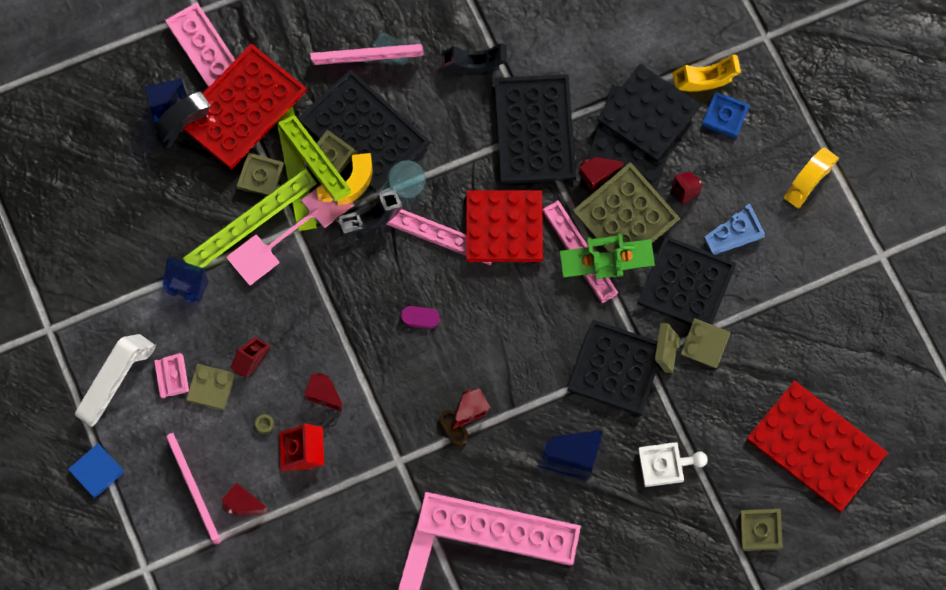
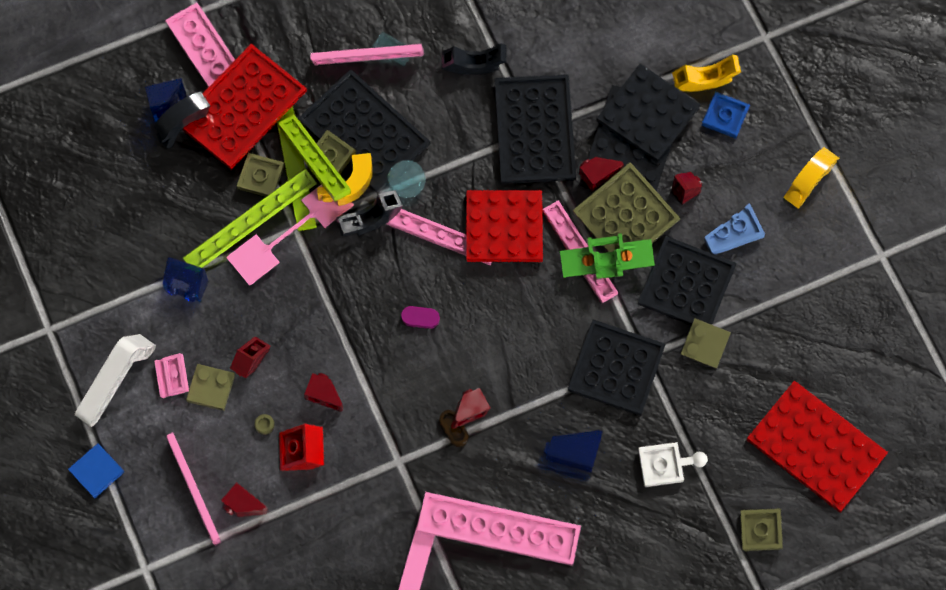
olive plate [655,323,680,373] -> none

